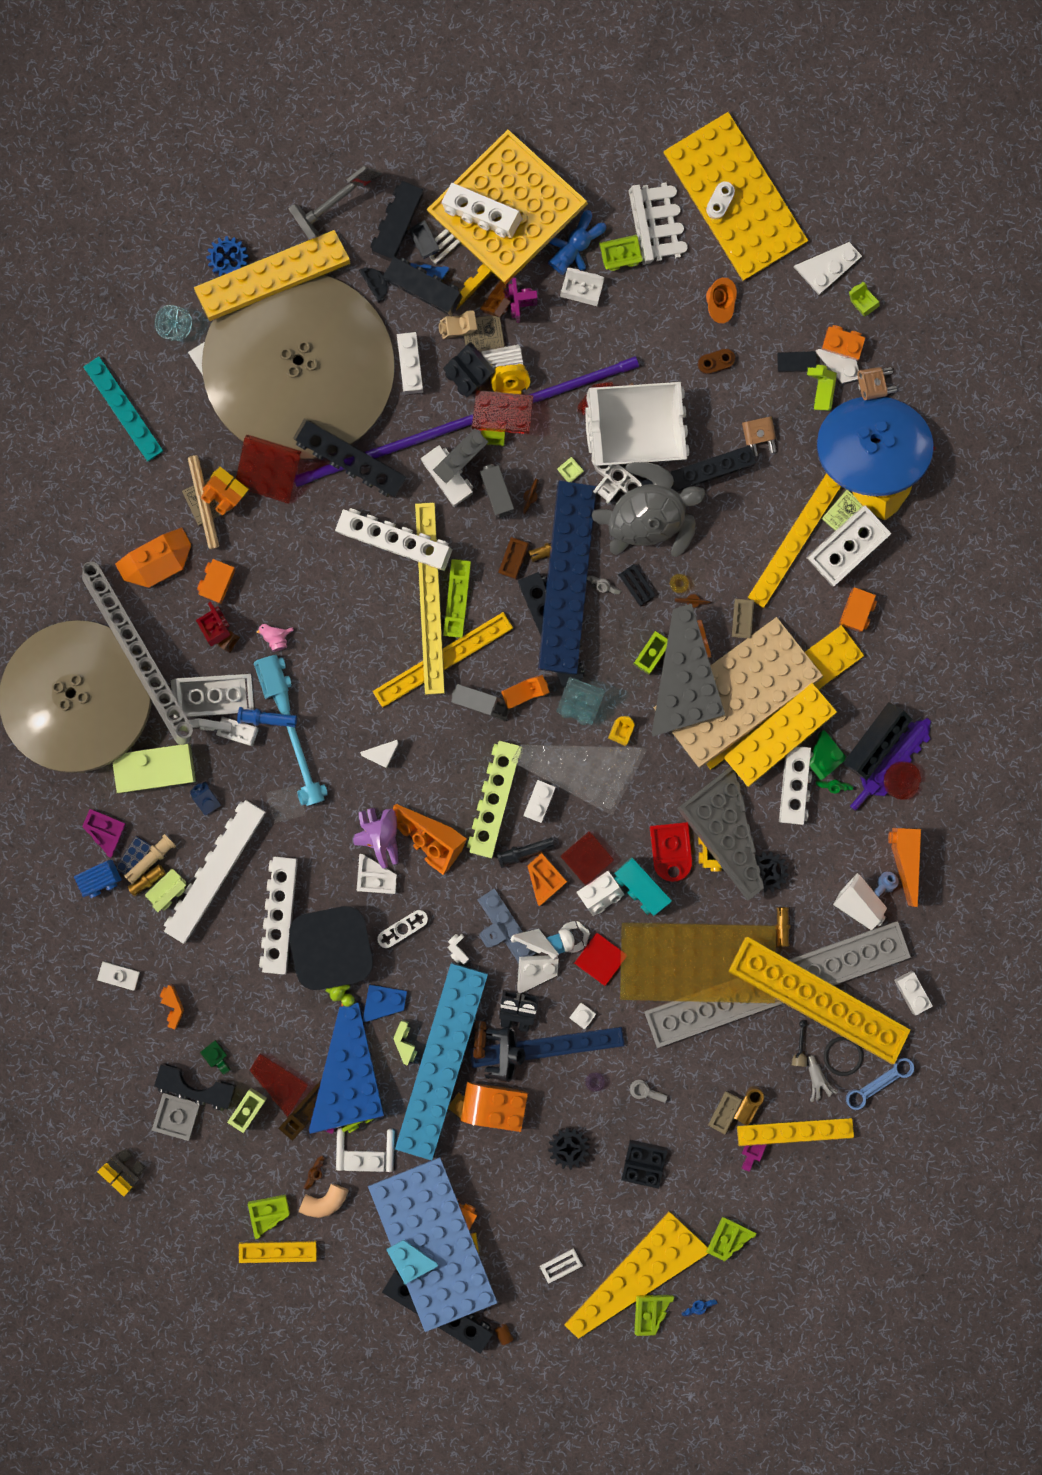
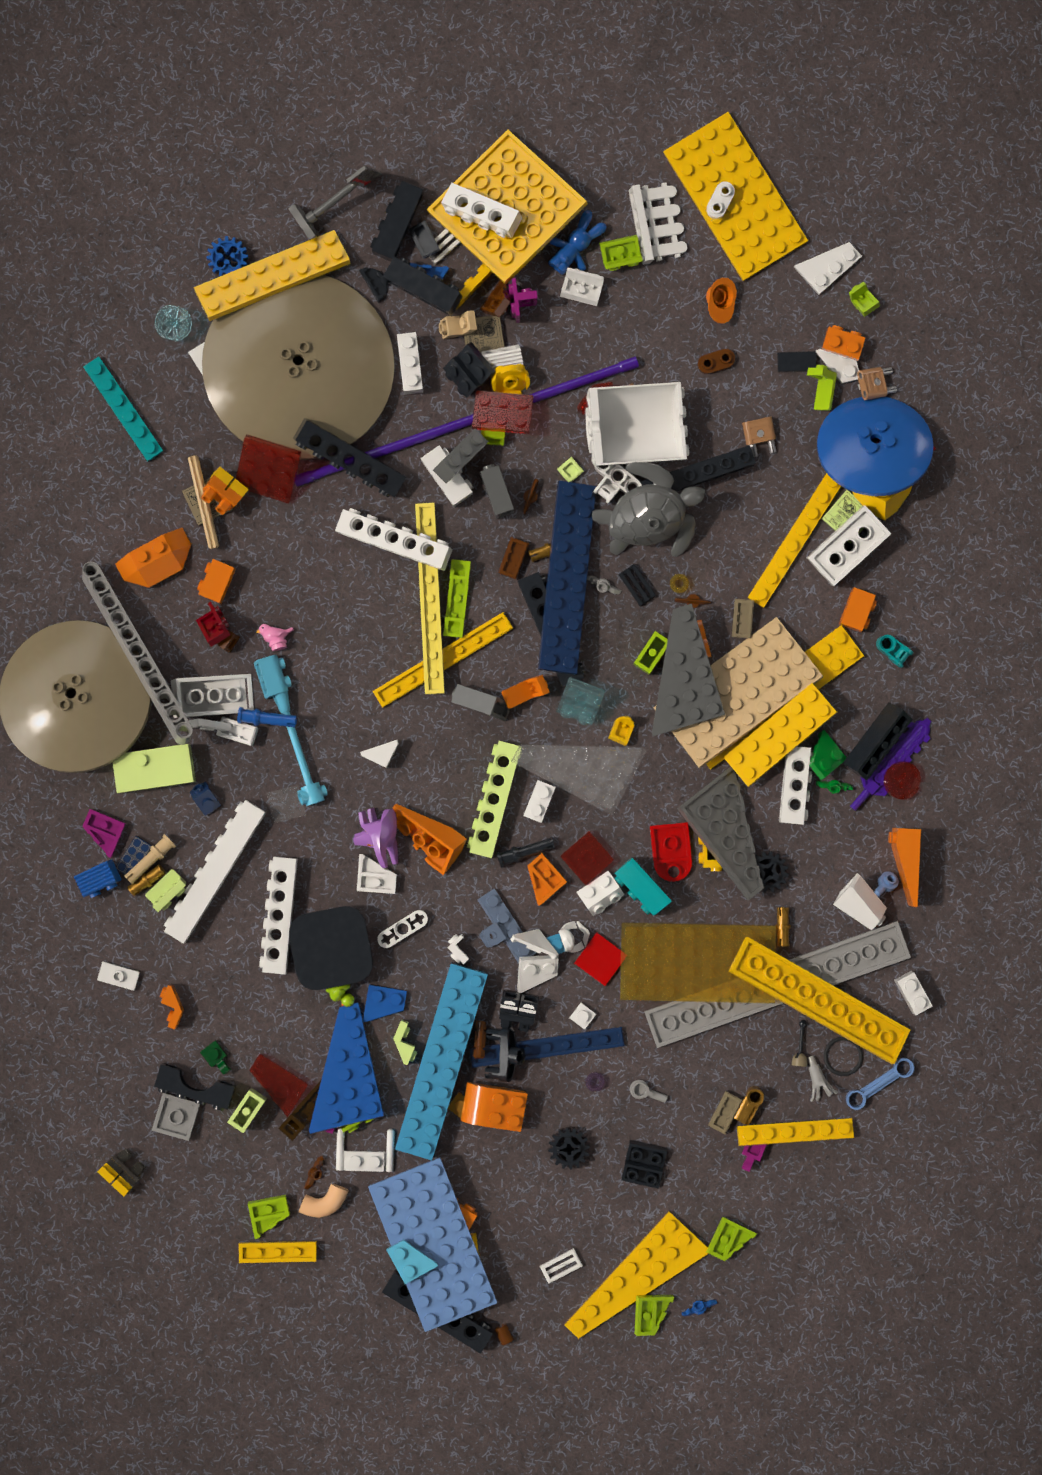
none -> teal piece [876,635,913,668]

